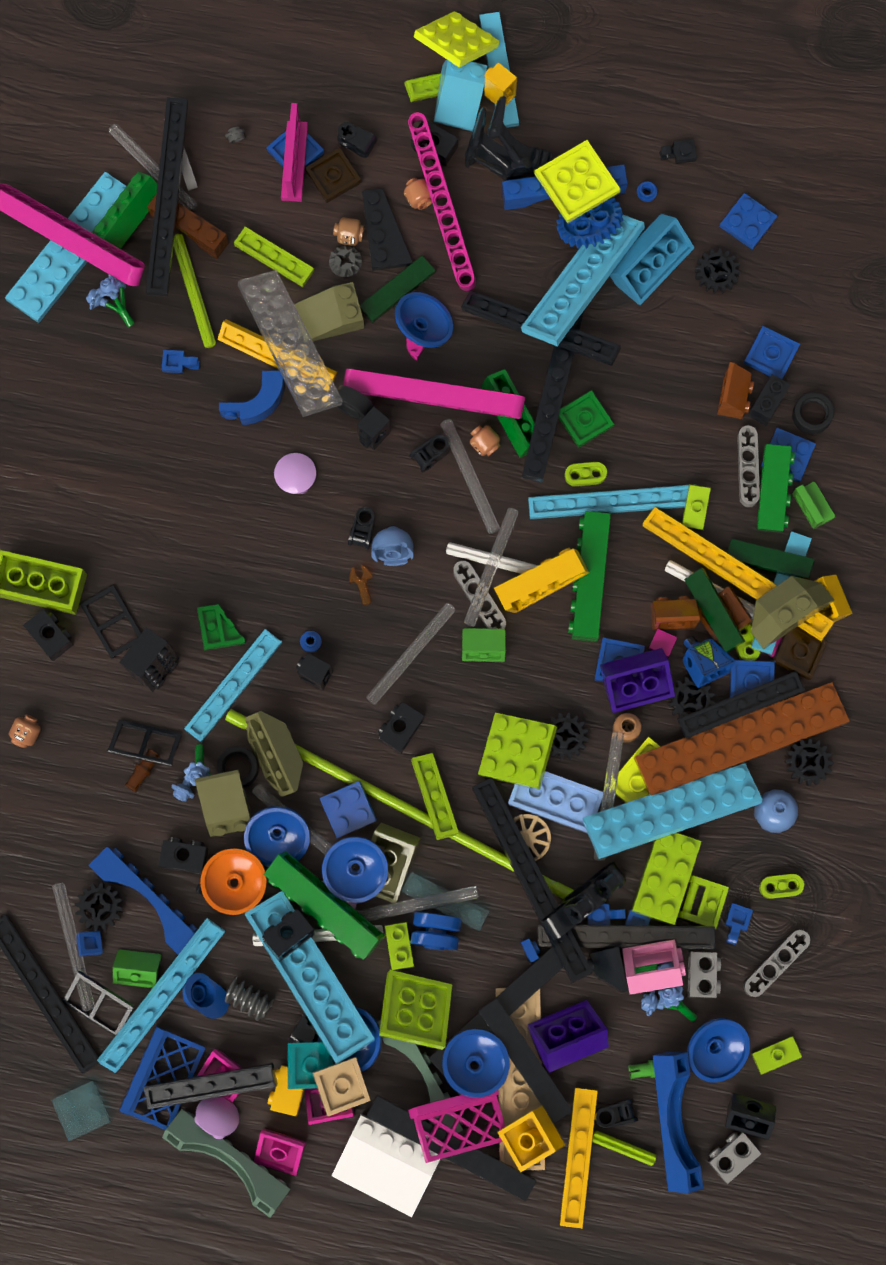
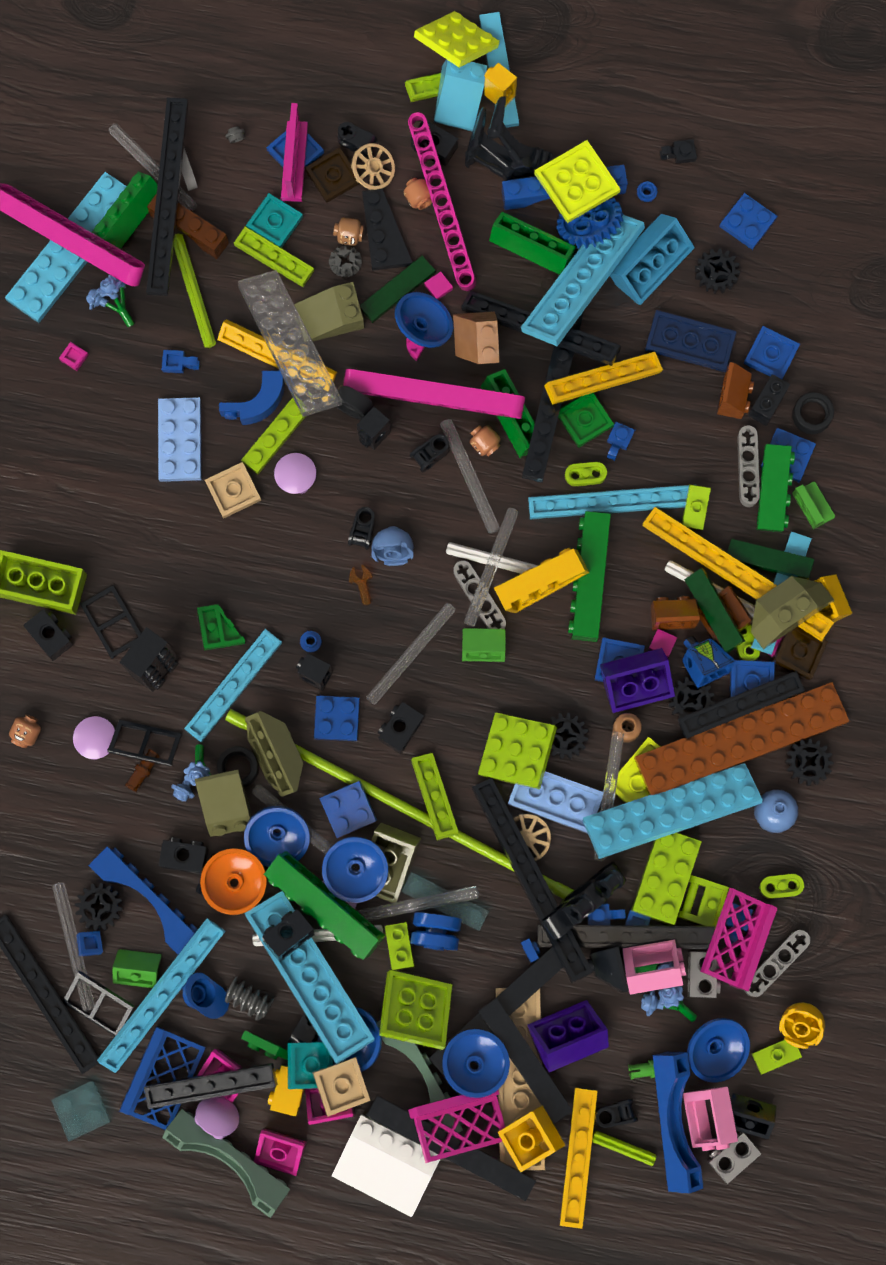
none -> dark pink tile [59,342,89,371]
none -> lavender dish [73,716,115,760]
none -> light blue plate [158,397,202,482]
none -> tan plate [205,462,261,519]
none -> lime plate [241,396,310,474]
none -> green wing [241,1031,288,1060]
none -> teal plate [246,193,303,248]
none -> blue plate [314,696,360,741]
none -> tan wheel [351,143,395,190]
none -> dark pink tile [424,272,453,300]
none -> medium nougat slope [453,312,499,364]
none -> green brick [489,212,576,275]
none -> yellow plate [544,352,663,405]
none -> blue plate [607,422,635,461]
none -> dark blue plate [645,310,737,372]
none -> bright pink window [683,1087,738,1151]
none -> dark pink fence [700,888,777,991]
none -> yellow cylinder [779,1002,825,1049]

